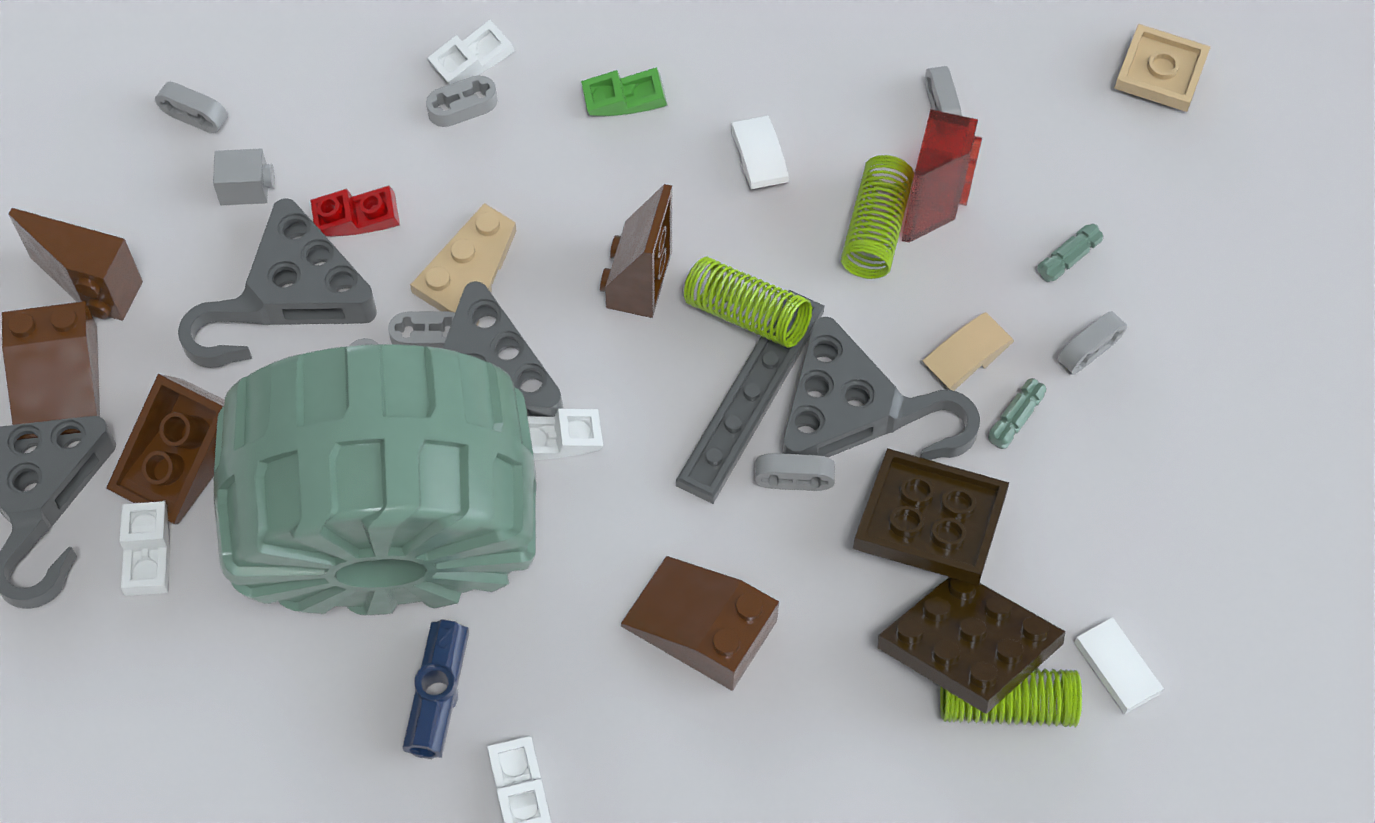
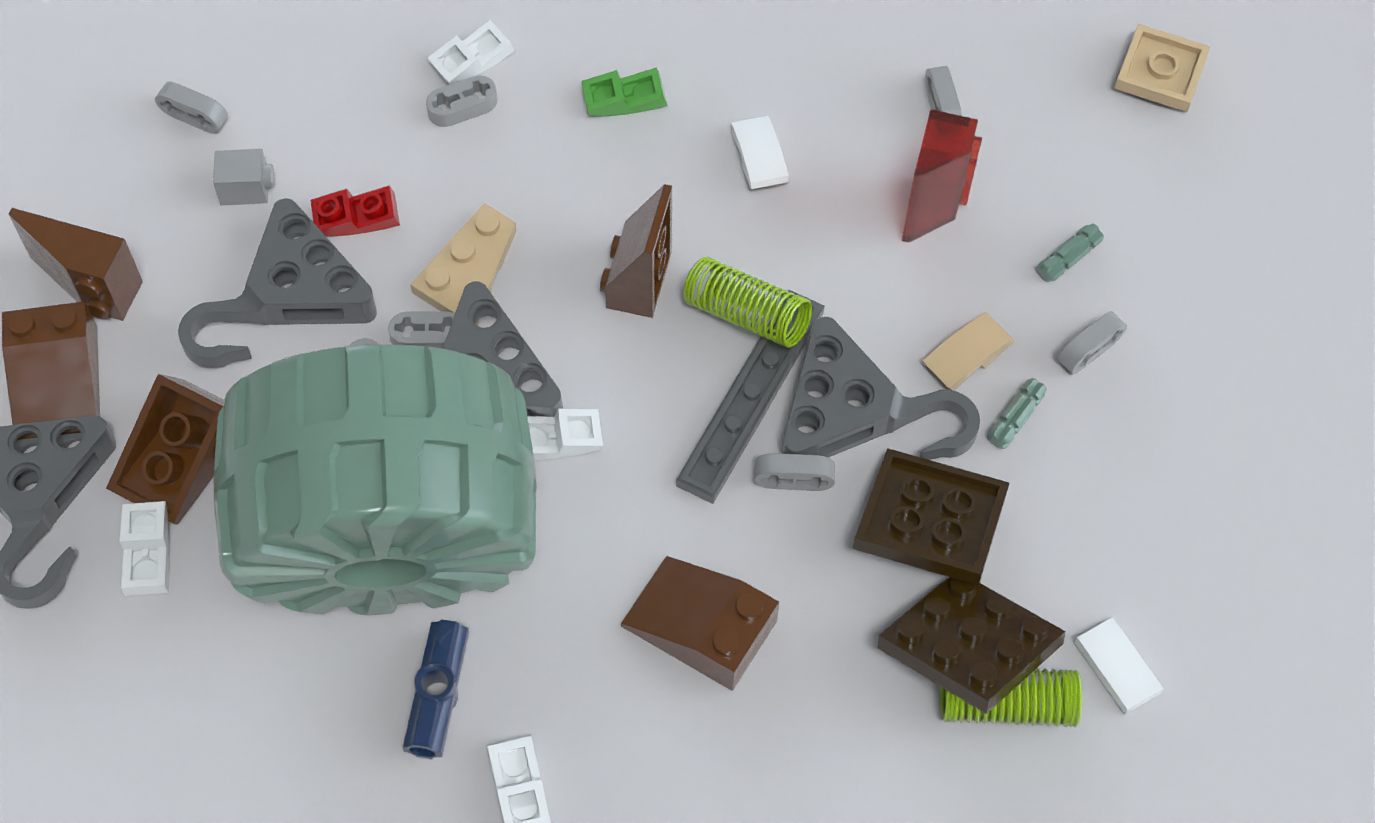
lime piece [840,155,914,279] -> none

